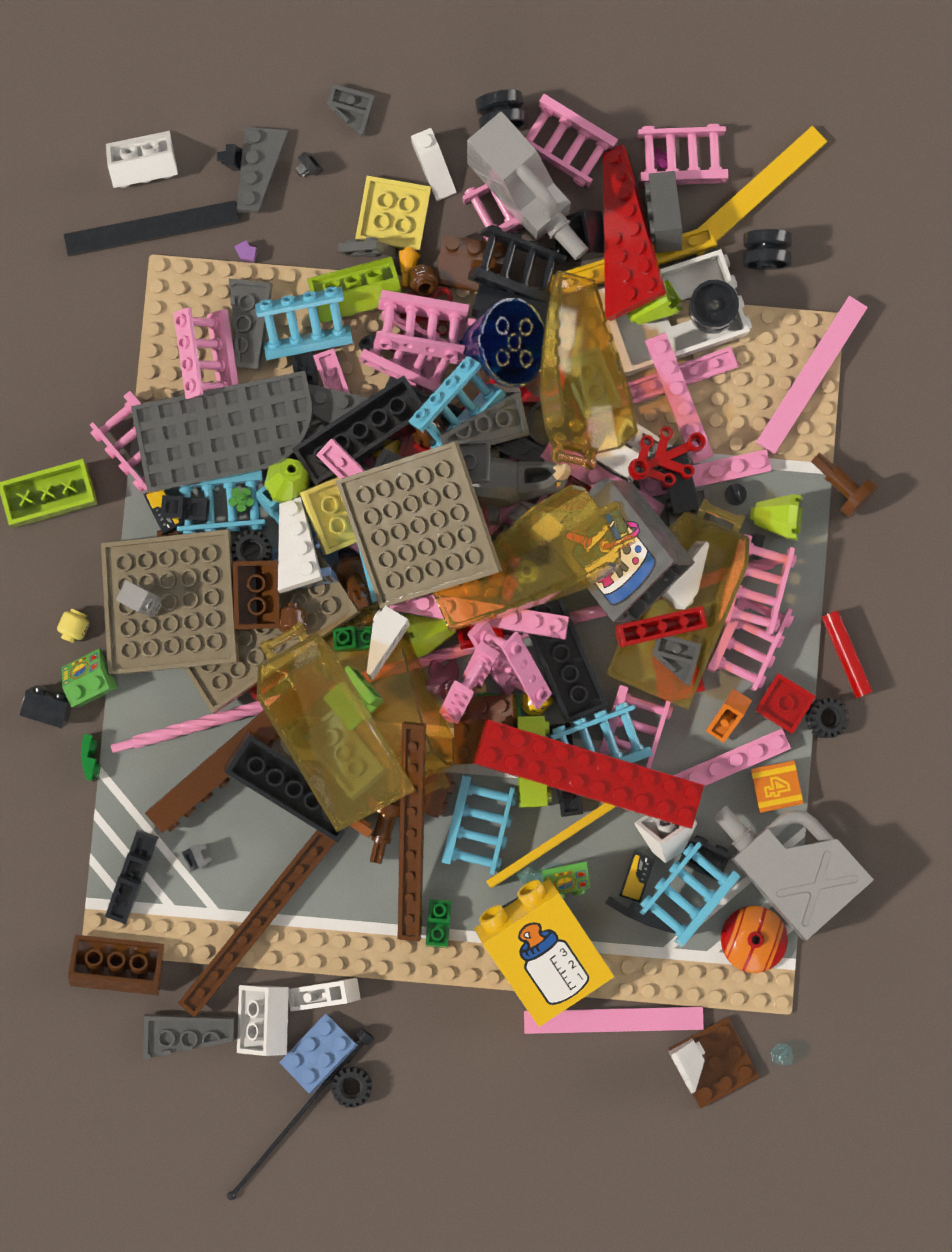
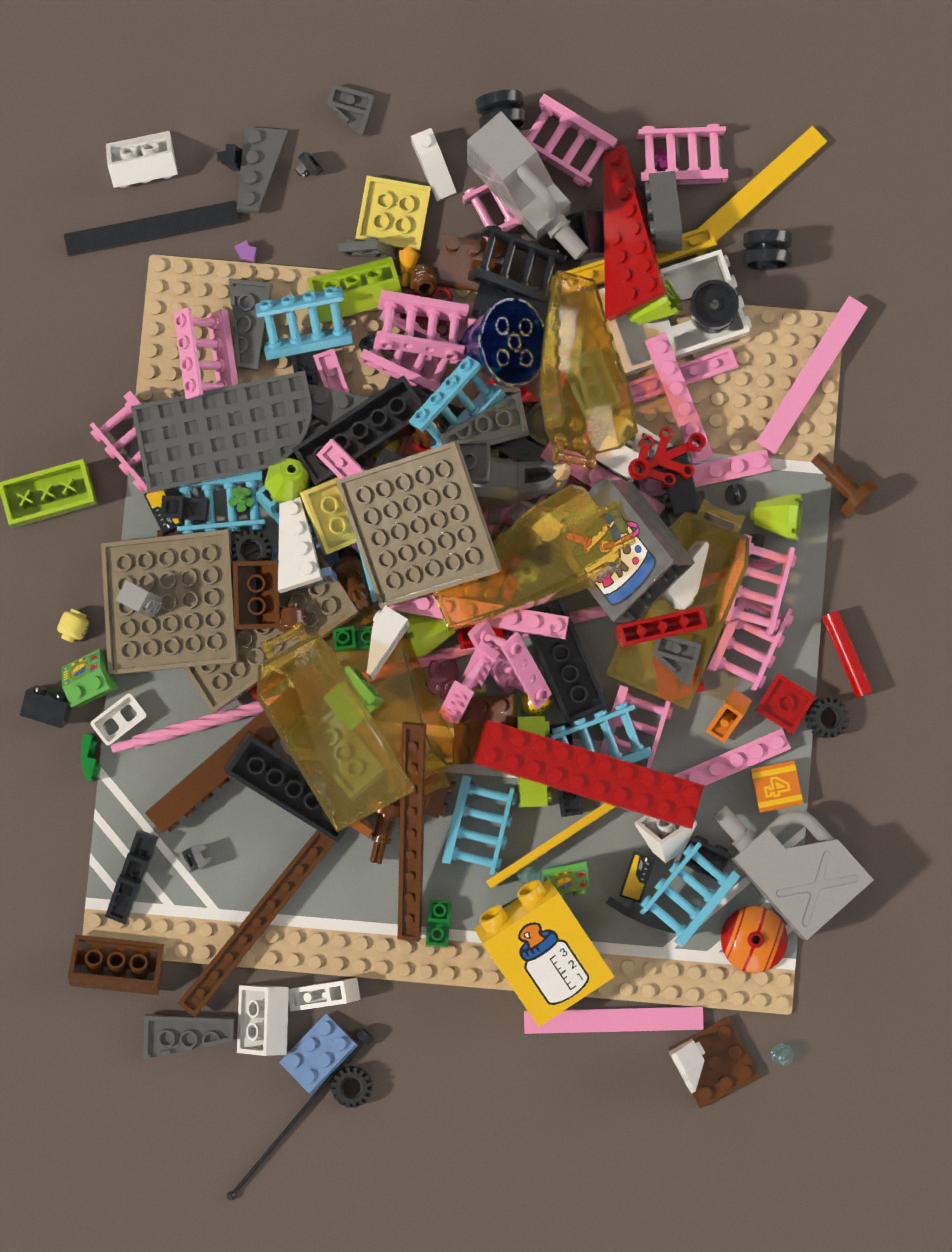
none -> white piece [91,693,146,745]

